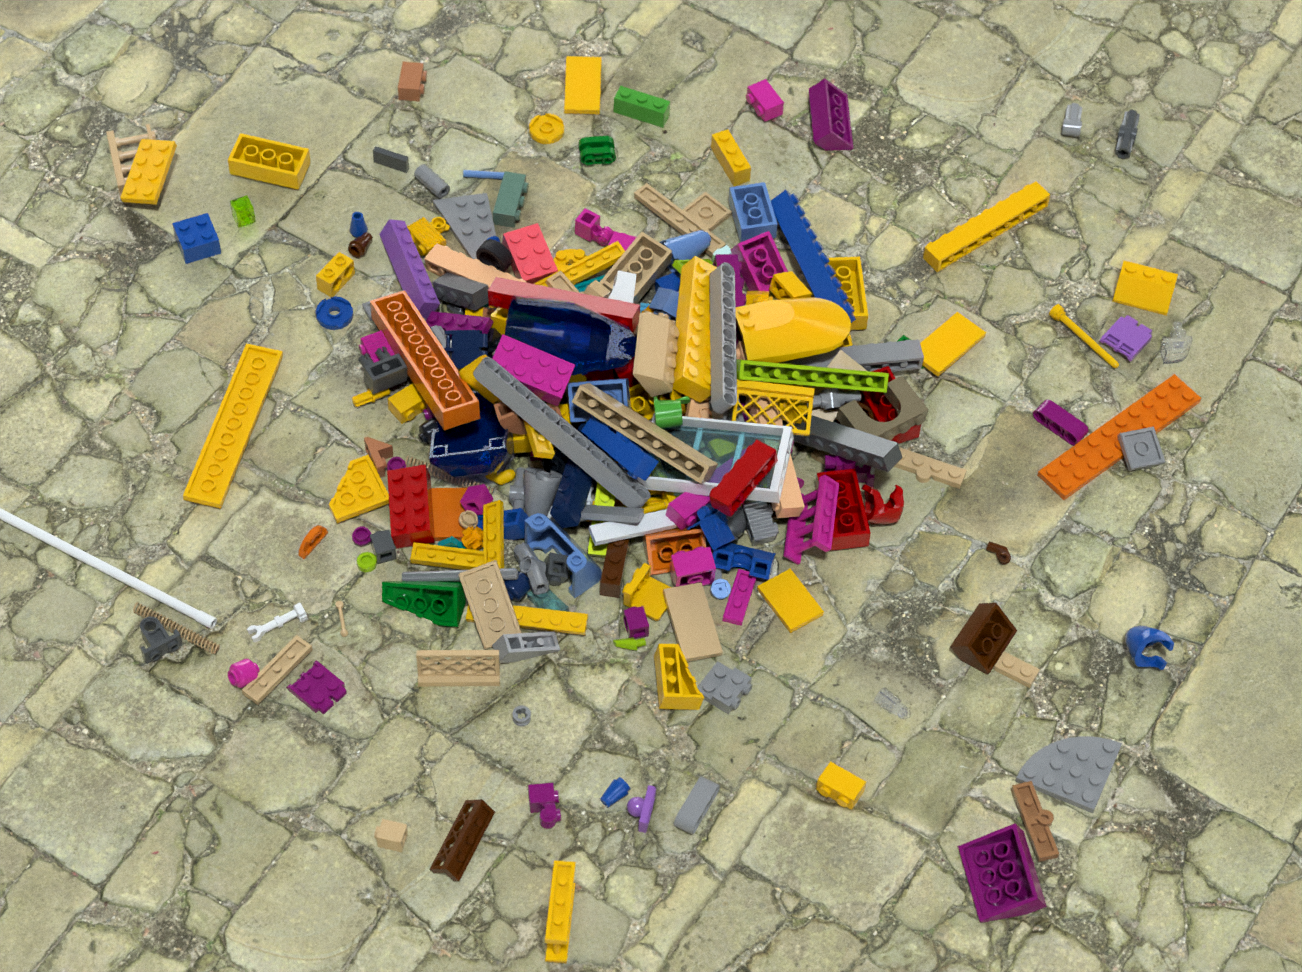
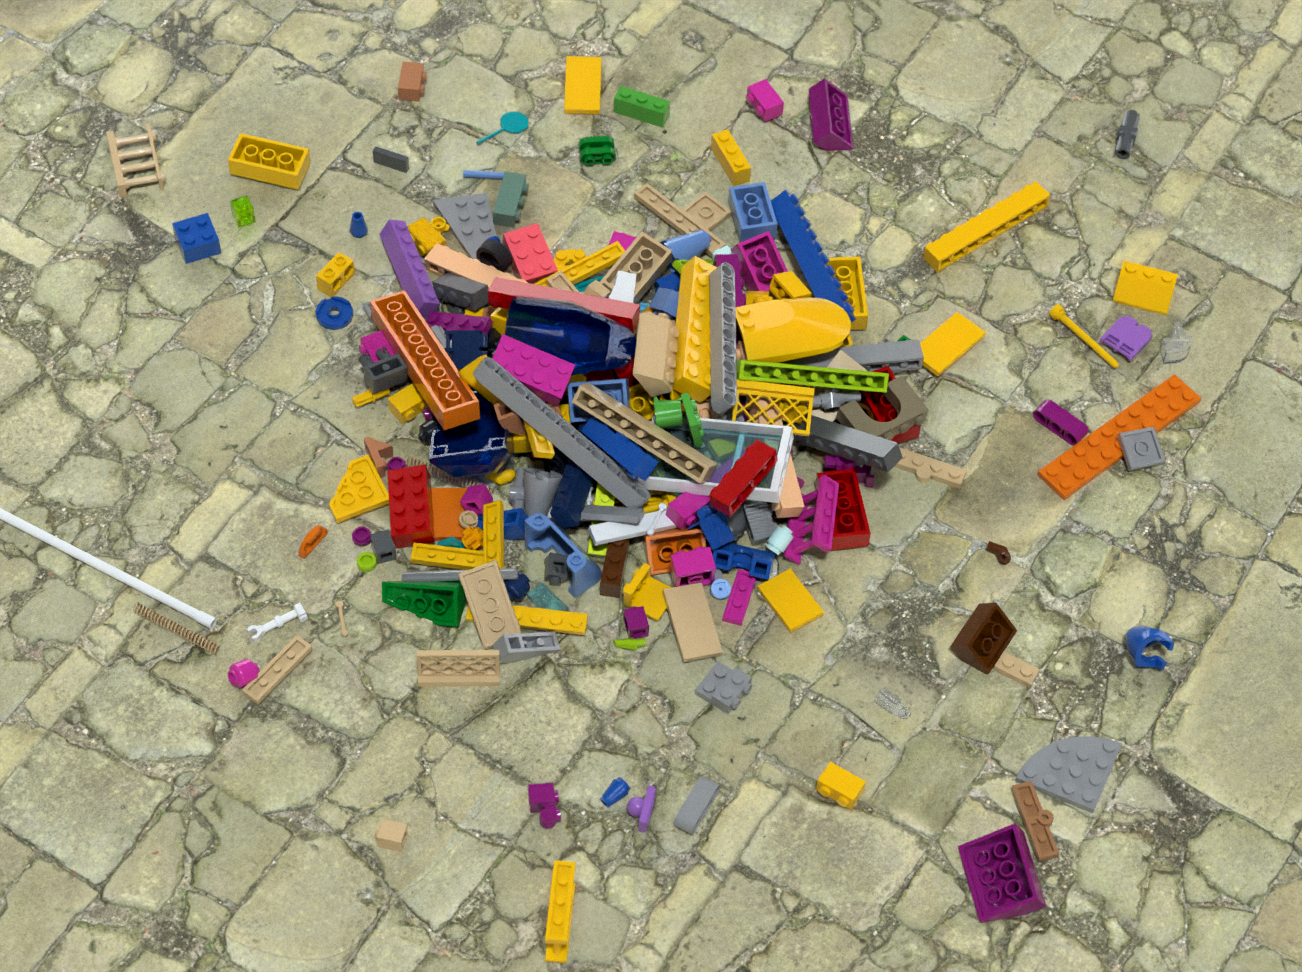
yellow plate [120,139,177,205] -> none
dark grey pin [140,616,183,664] -> none
yellow plate [183,343,283,509] -> none
magenta plate [287,660,347,714] -> none
reddish brown cone [348,232,373,257] -> none
light grey axle [414,164,450,198] -> none
reddish brown fence [429,799,495,881] -> none
light grey bush [512,705,531,727] -> none
light grey piece [513,542,550,595] -> none
yellow tile [529,113,564,144] -> none
dark pink brick [575,208,613,246] -> none
yellow wedge [654,644,704,710] -> none
red piece [861,485,904,524] -> none
light grey piece [1061,103,1082,137] -> none
none -> teal piece [476,111,529,144]
none -> white hinge [646,503,667,536]
none -> bright green plate [681,392,705,447]
none -> light aqua brick [766,525,794,556]

